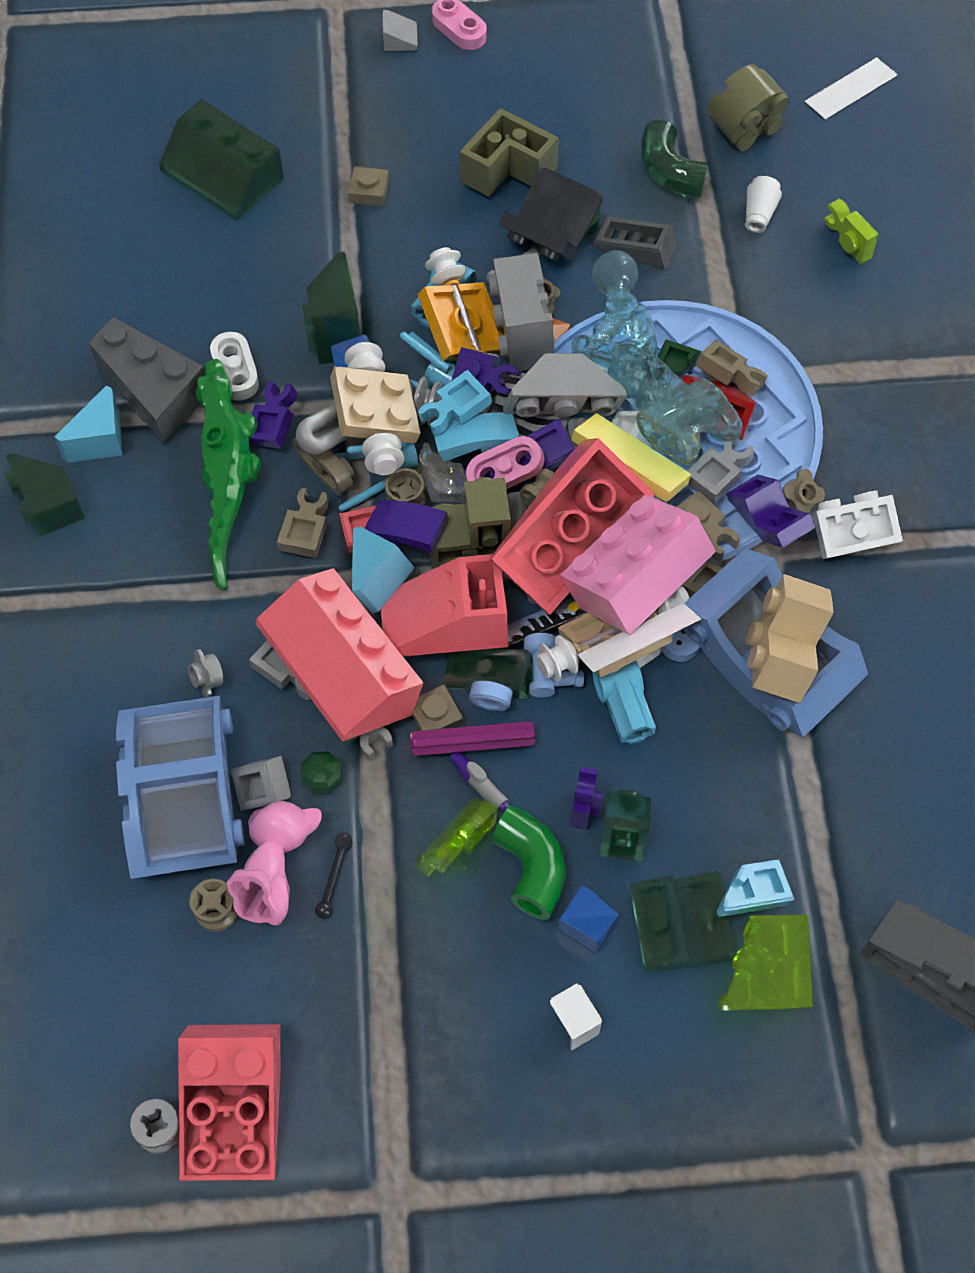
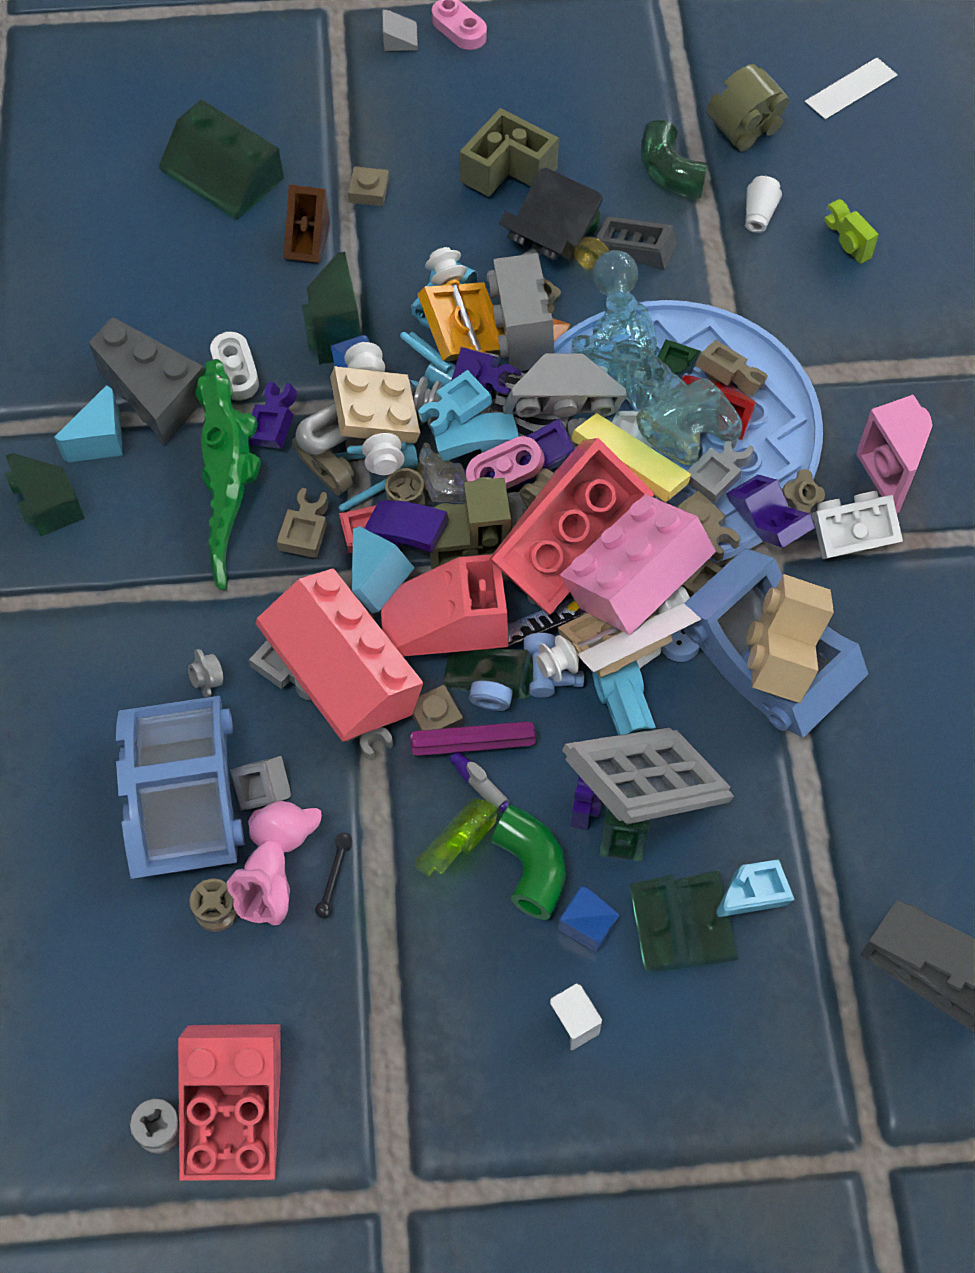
dark green tile [301,751,342,795] -> none
clear neon green slope [718,914,813,1010] -> none
none -> reddish brown slope [283,184,330,263]
none -> light grey piece [562,727,734,824]
none -> clear yellow tile [574,237,611,273]
none -> bright pink slope [856,395,933,513]

